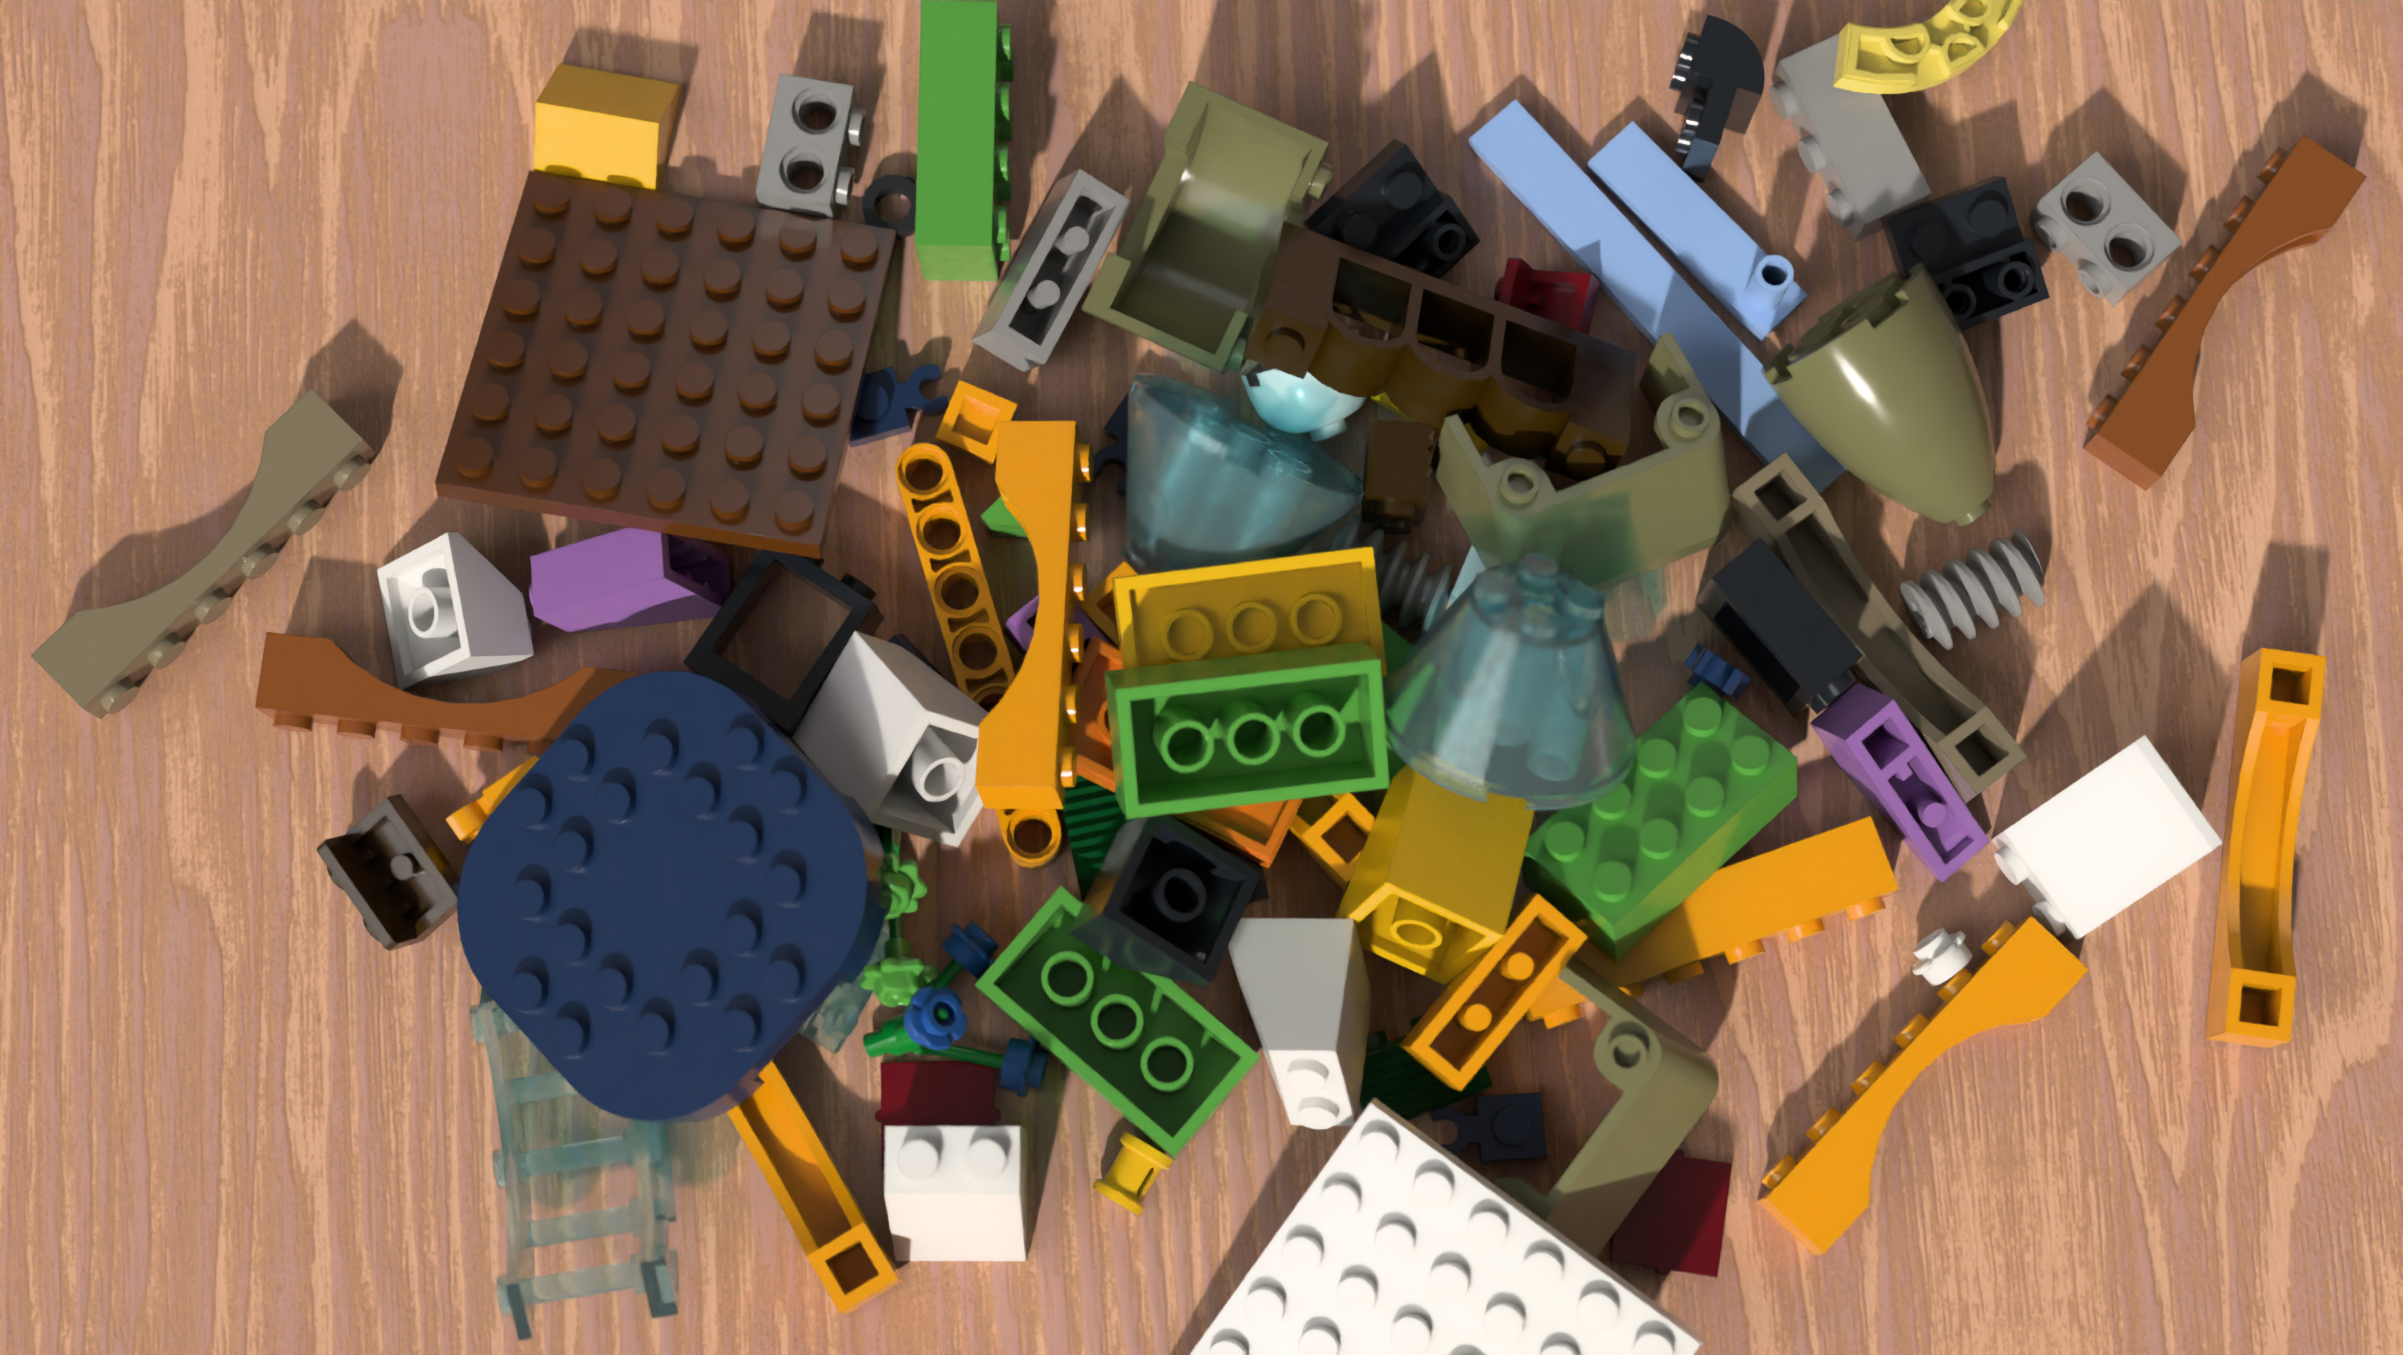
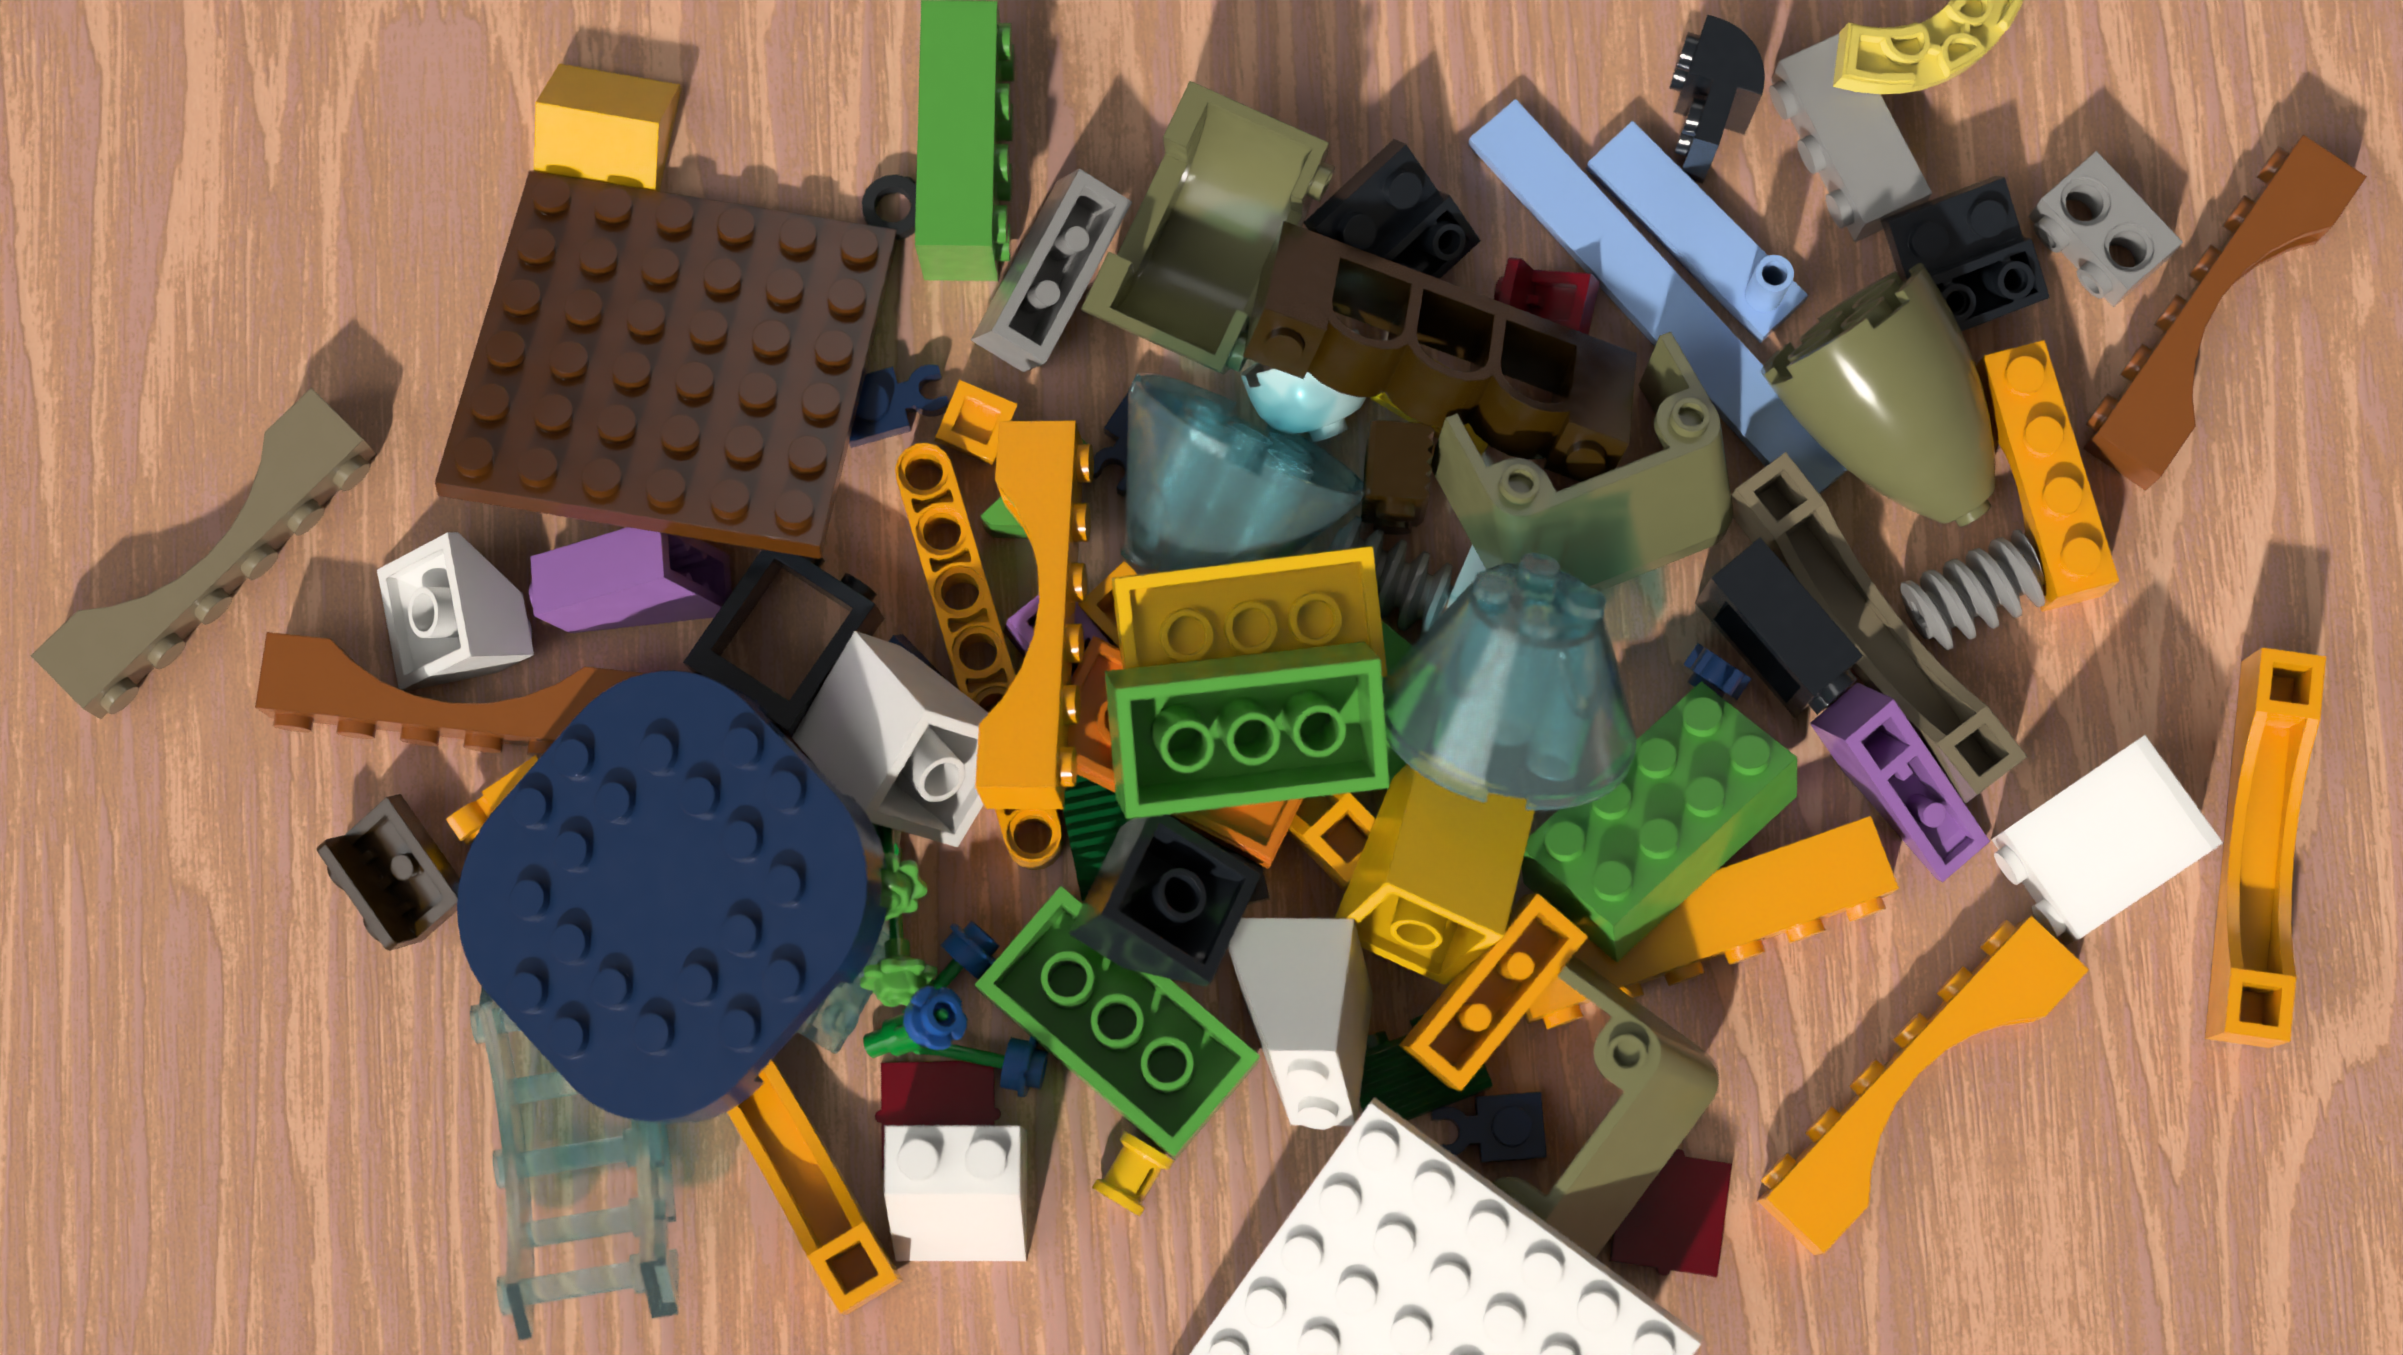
light grey brick [755,73,867,220] -> none
white plate [1912,928,1973,986] -> none
none -> light orange arch [1976,340,2119,612]

